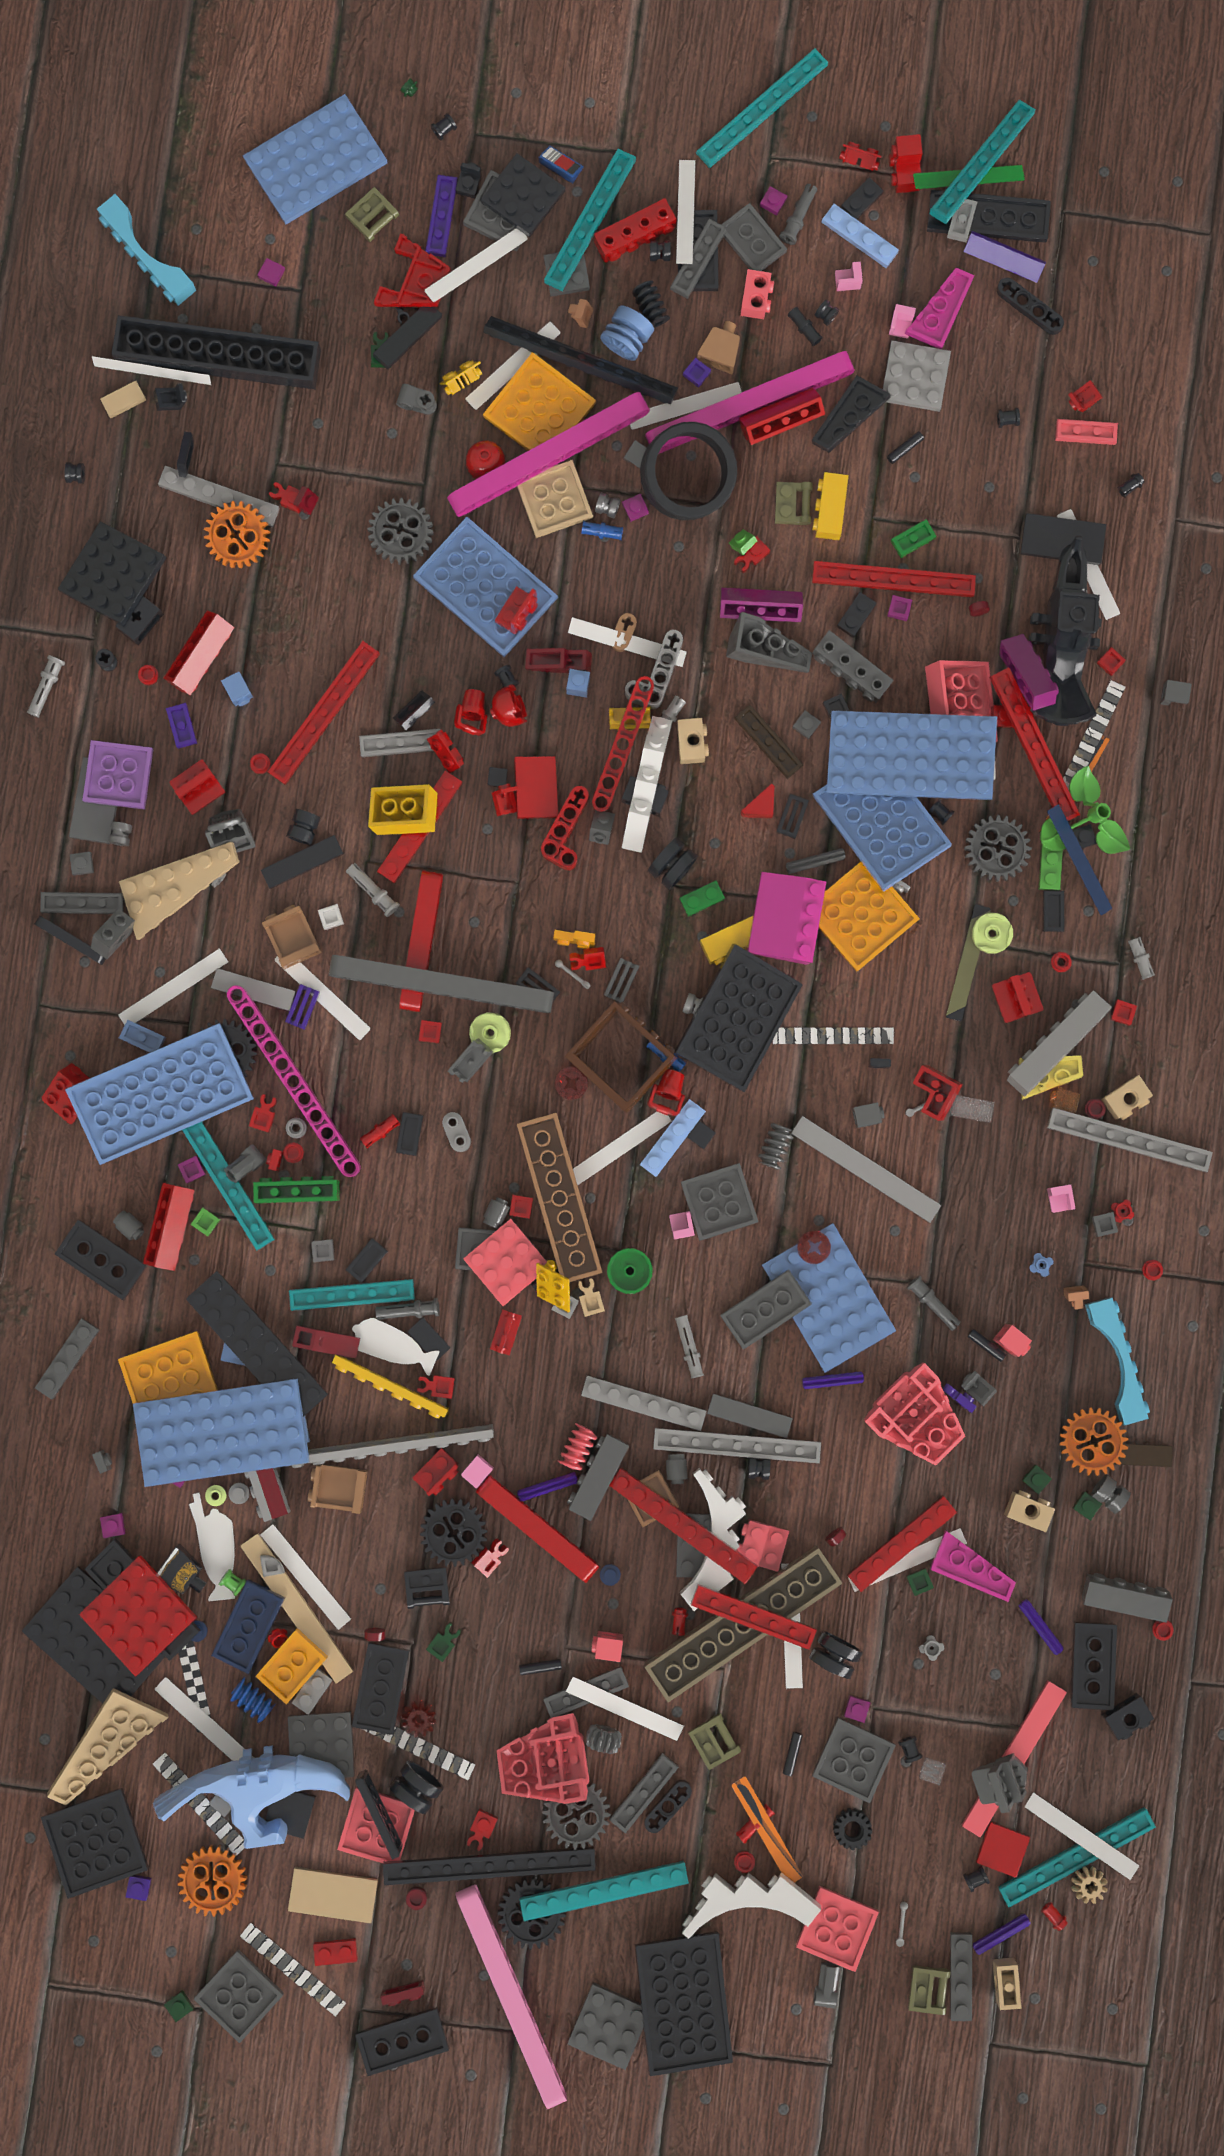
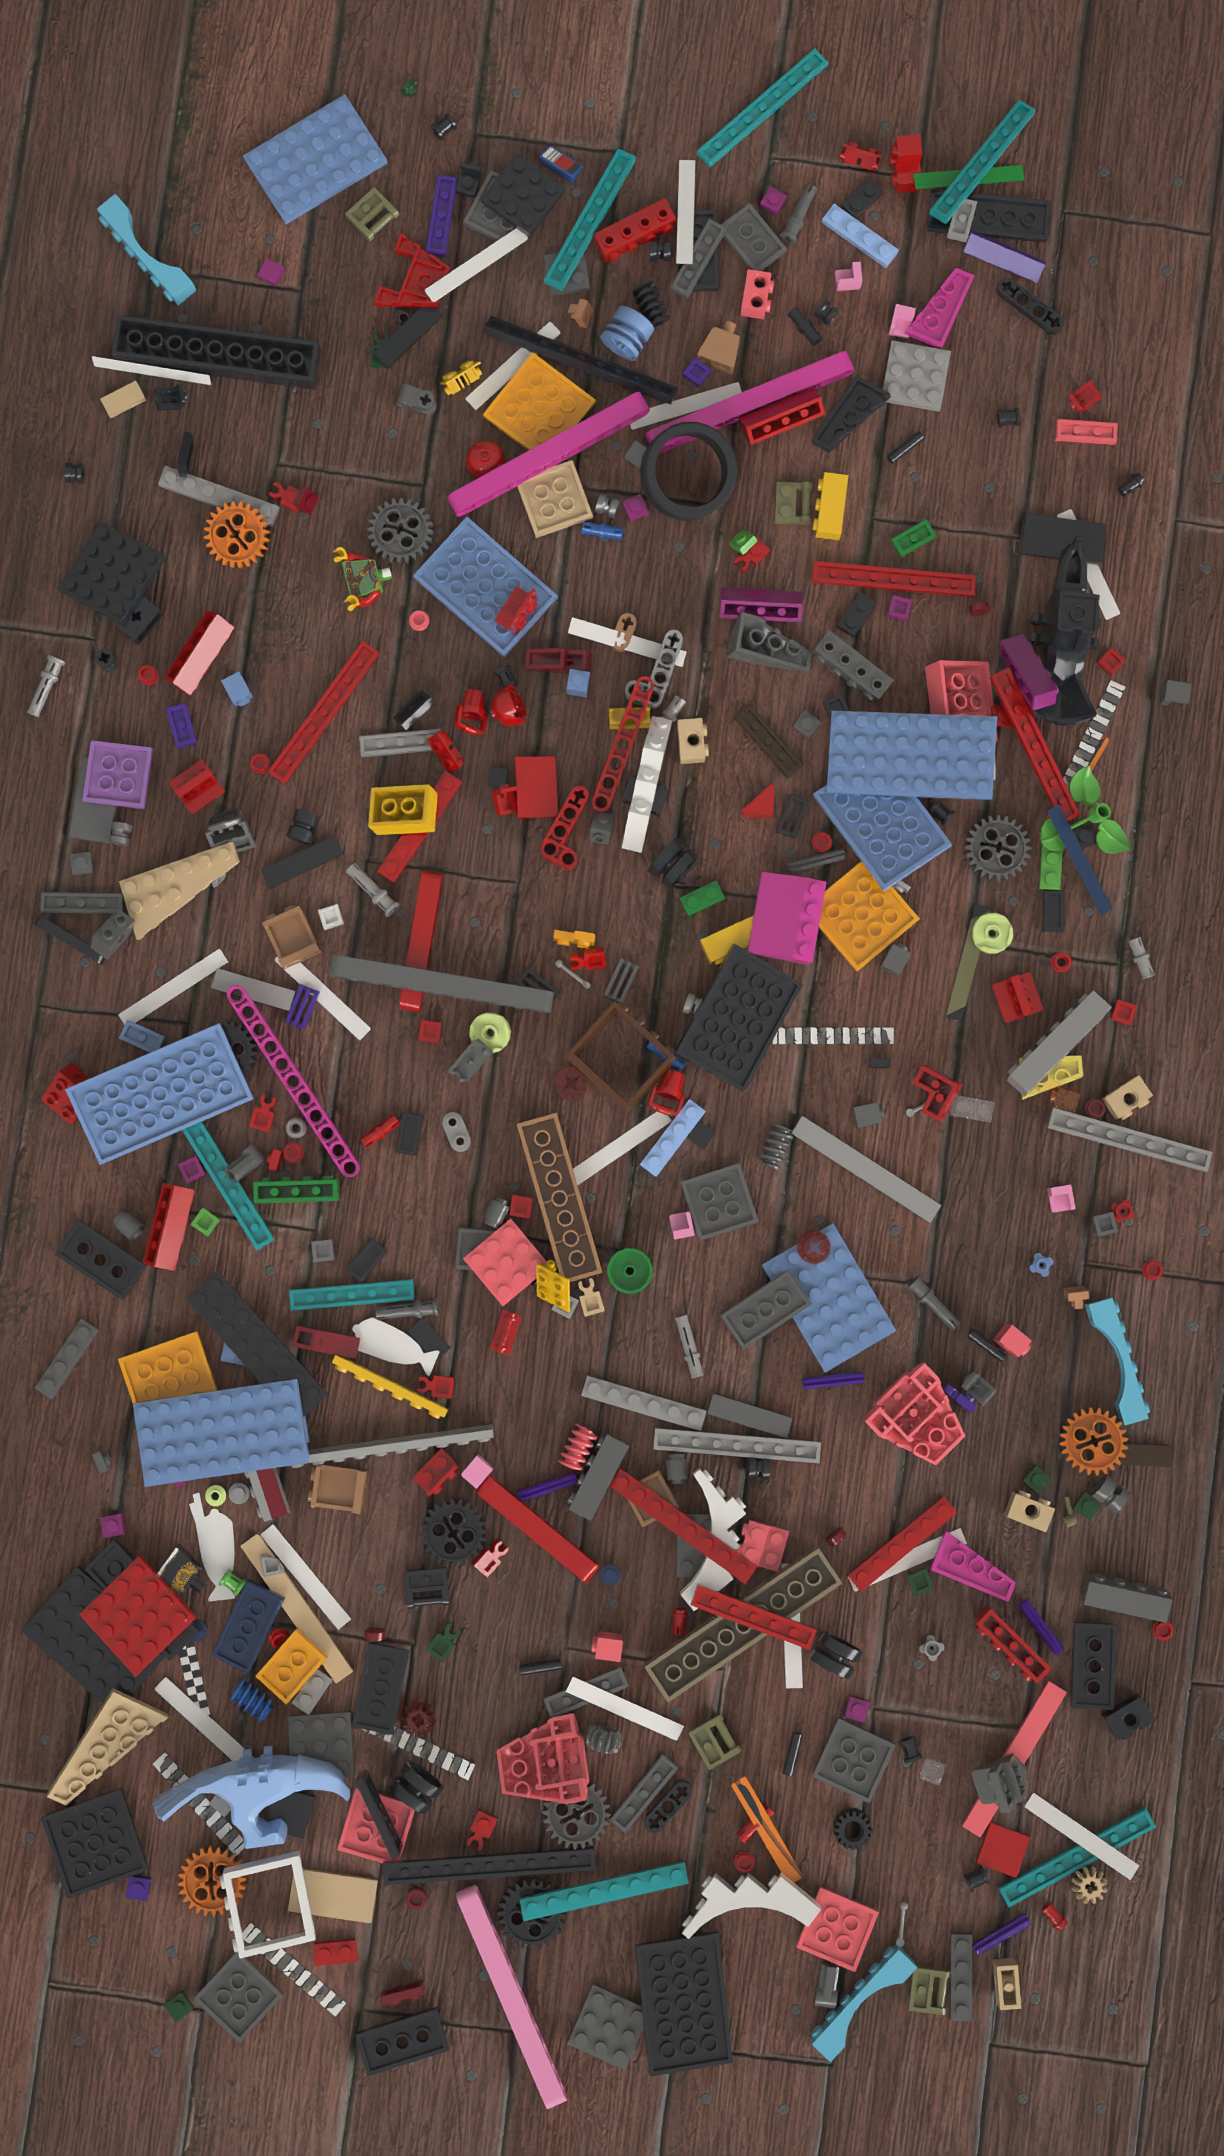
none -> white window [220,1850,316,1958]
none -> torso [333,547,392,611]
none -> coral plate [409,610,429,631]
none -> medium azure arch [810,1944,917,2062]
none -> red plate [811,832,832,853]
none -> dark grey brick [880,943,911,977]
none -> red brick [973,1606,1052,1684]
none -> olive hand [1063,1497,1077,1528]

